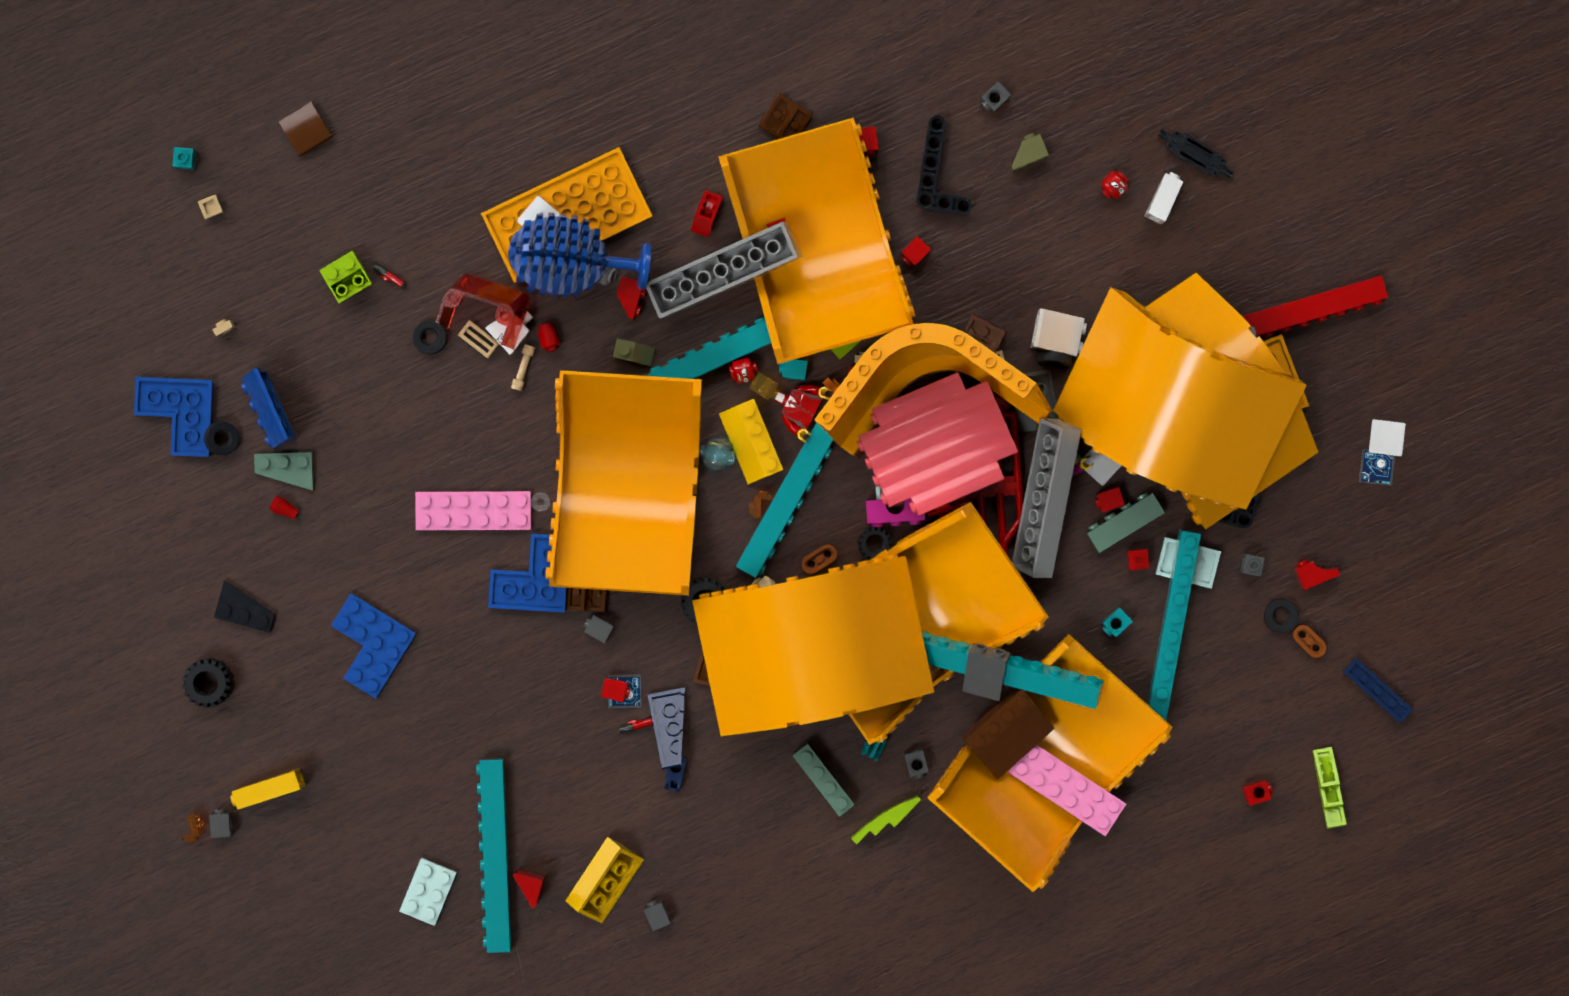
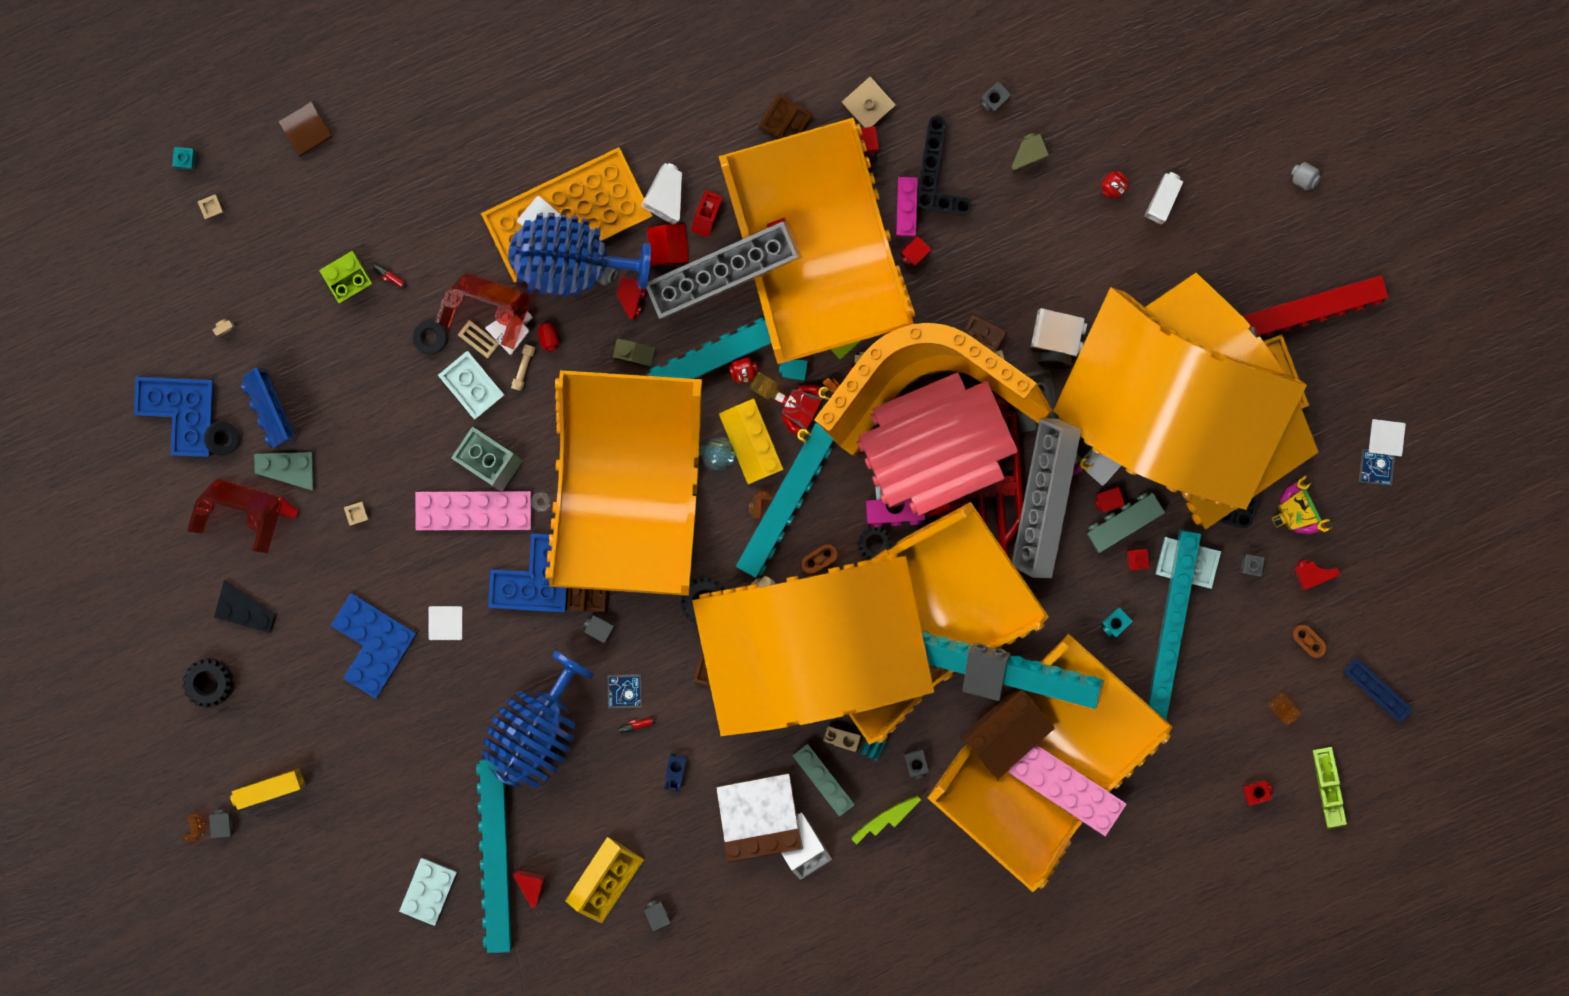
red brick [601,677,631,702] -> none
wing [647,687,685,770] -> none
black piece [1158,129,1234,179] -> none
black tyre [1264,599,1299,633] -> none
none -> clear red windscreen [187,479,281,553]
none -> tan plate [344,502,369,526]
none -> white sticker [429,606,462,640]
none -> light aqua plate [438,351,504,420]
none -> sand green slope [451,427,523,492]
none -> blue plant [482,651,594,788]
none -> white slope [641,163,682,224]
none -> red slope [647,224,689,266]
none -> flat silver plate [716,773,803,863]
none -> white slope [782,812,832,880]
none -> tan leg [823,726,862,752]
none -> tan plate [841,77,896,128]
none -> dark pink arch [896,177,917,237]
none -> clear orange bracket [1267,692,1301,726]
none -> torso [1272,476,1332,534]
none -> light grey head [1291,162,1321,191]

